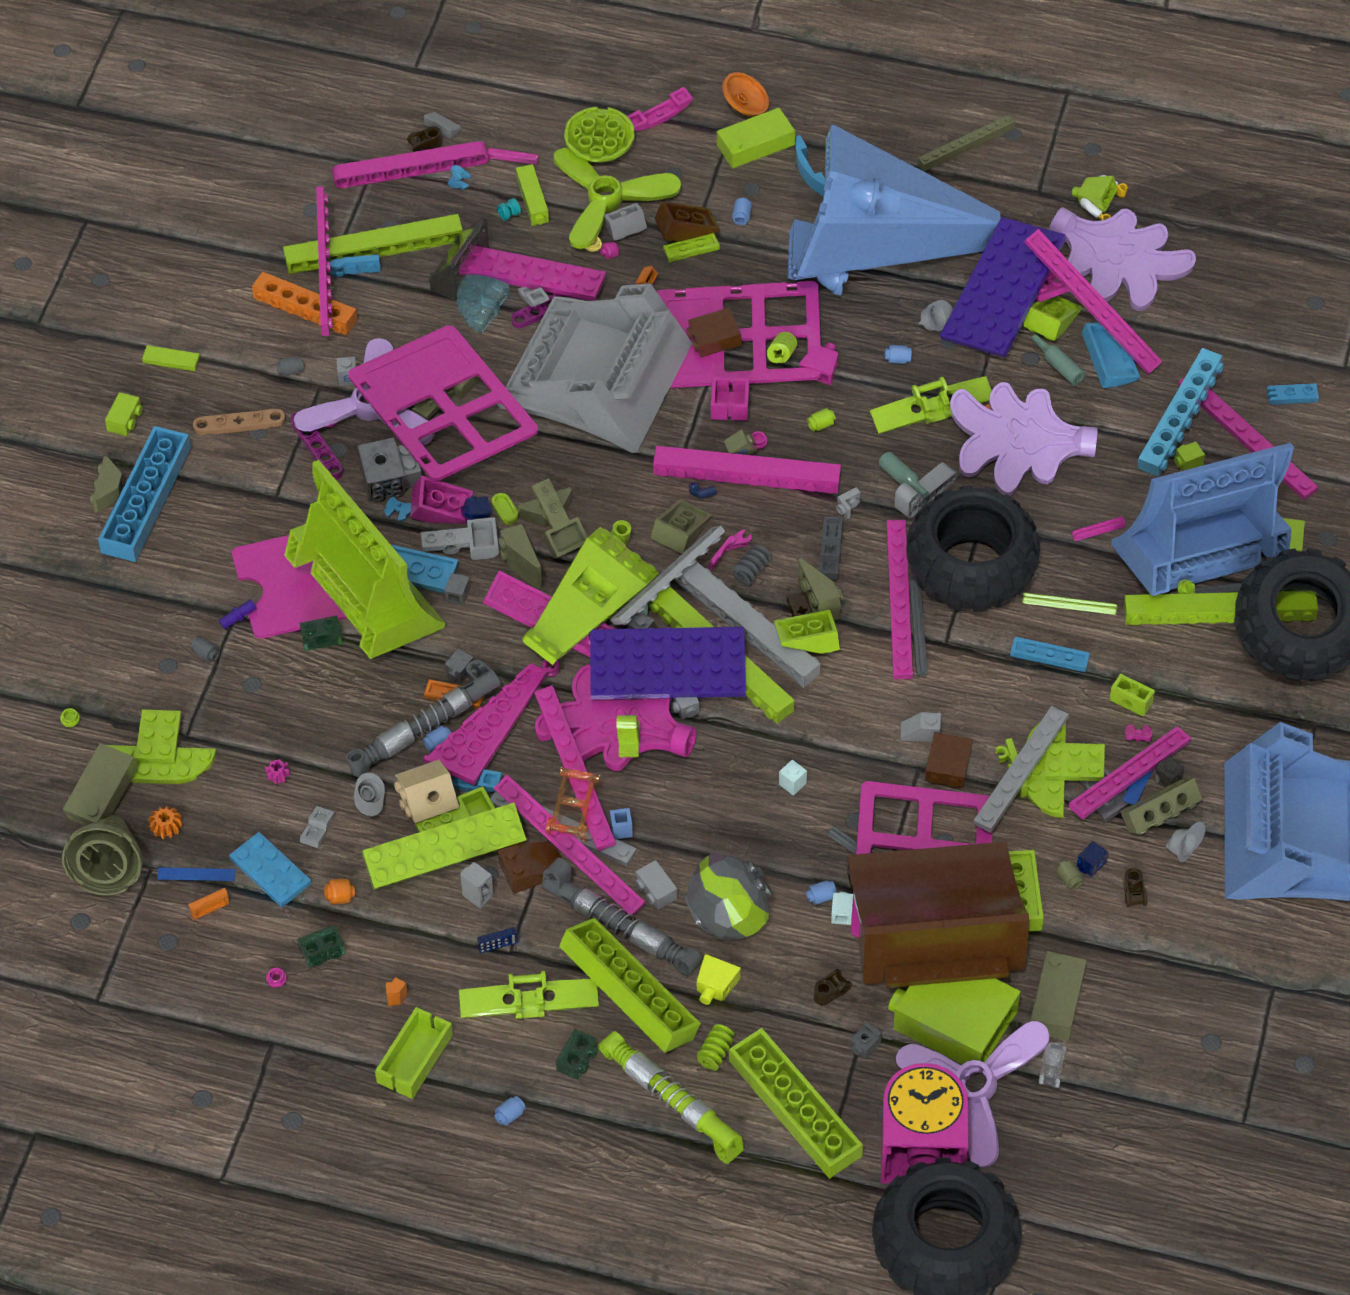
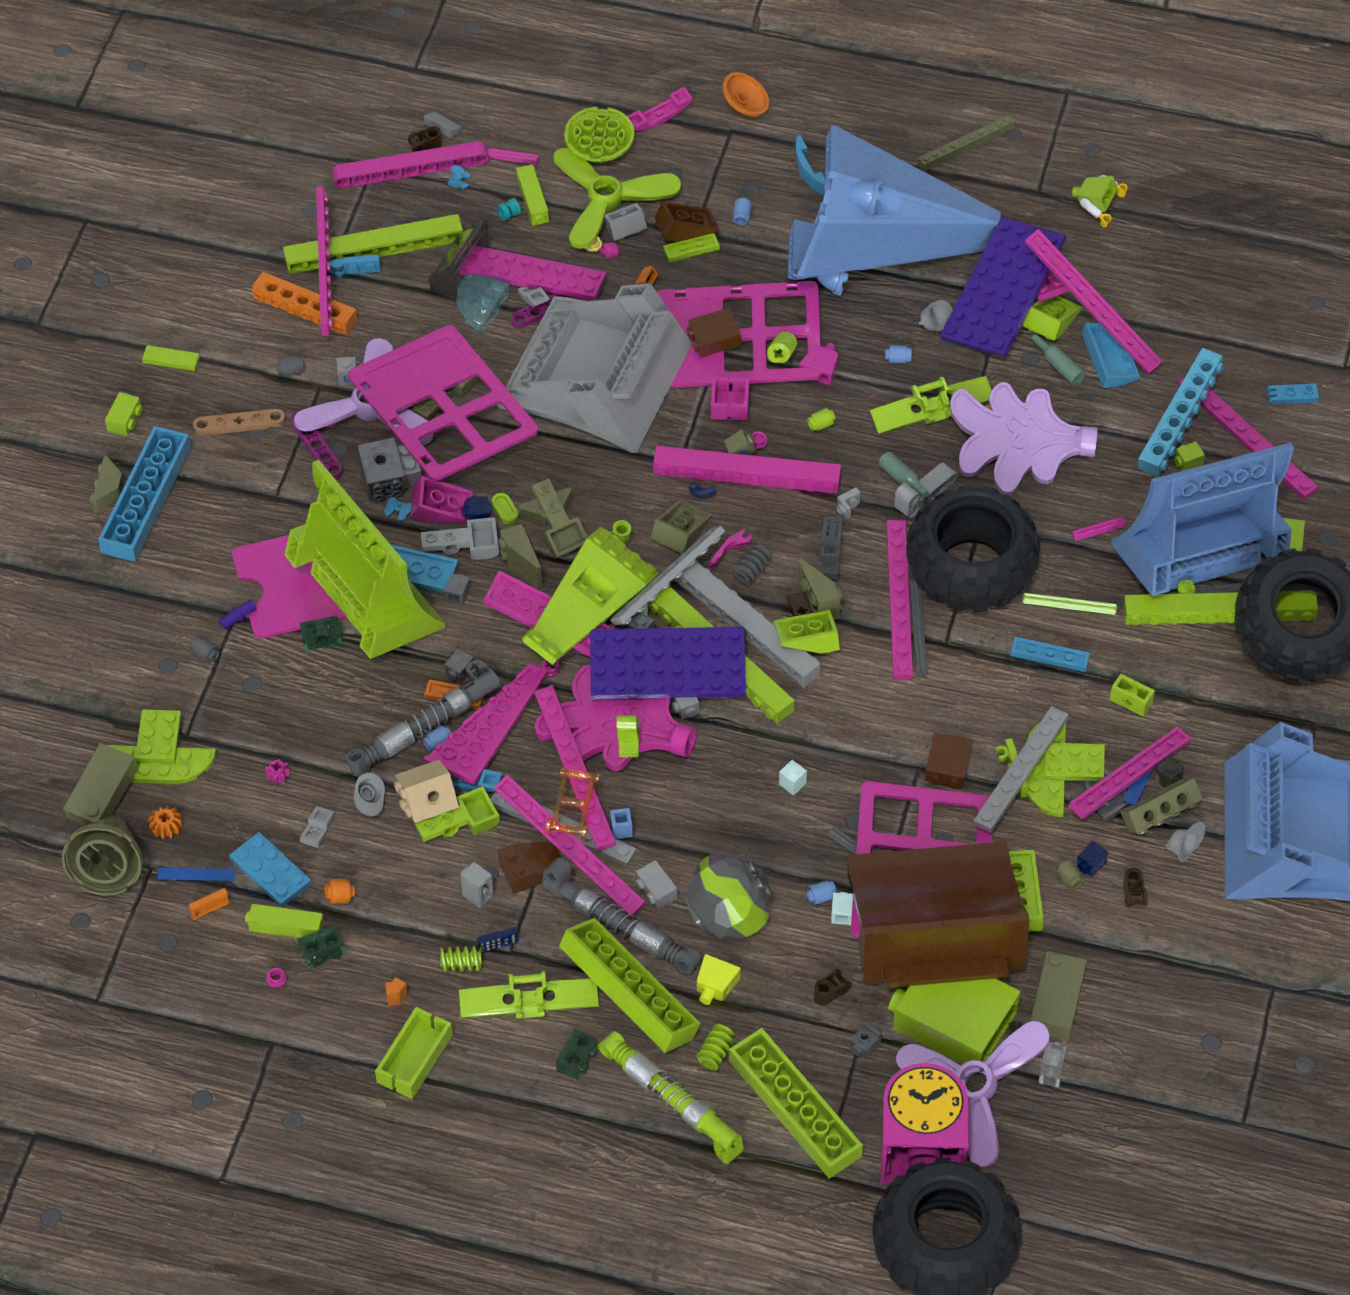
lime plate [60,708,80,727] -> none
lime brick [361,803,526,890] -> none
medium blue brick [494,1096,526,1126] -> none
lime brick [717,108,795,169] -> none
light grey slope [900,712,941,742] -> none
lavender plant [1049,207,1196,311] -> none
dark pink piece [1124,724,1153,742] -> none
none -> lime brick [245,904,324,941]
none -> lime piece [440,946,482,973]

